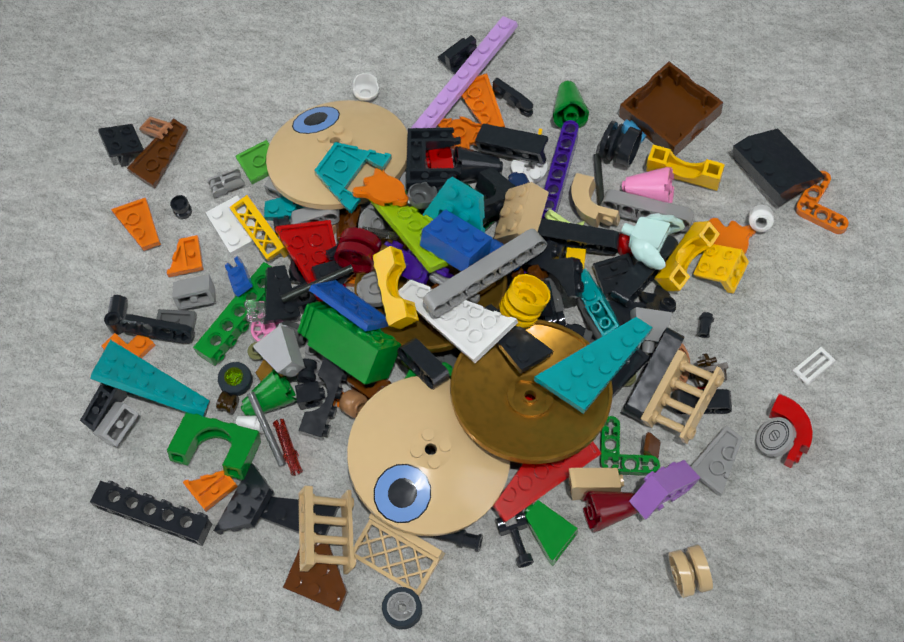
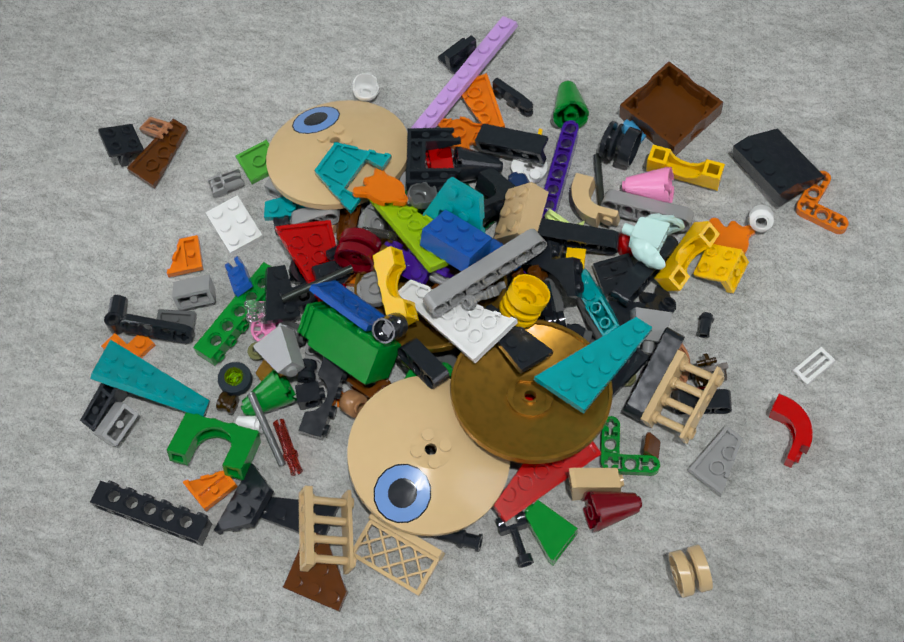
orange wing [111,197,161,251] -> none
black wheel [170,195,192,220] -> none
yellow fence [229,195,289,261] -> none
wheel [382,587,422,630] -> none
medium lavender wedge [629,460,700,520] -> none
light grey tile [756,417,797,457] -> none
none -> black wheel [372,312,408,344]
none -> light grey piece [462,281,506,309]

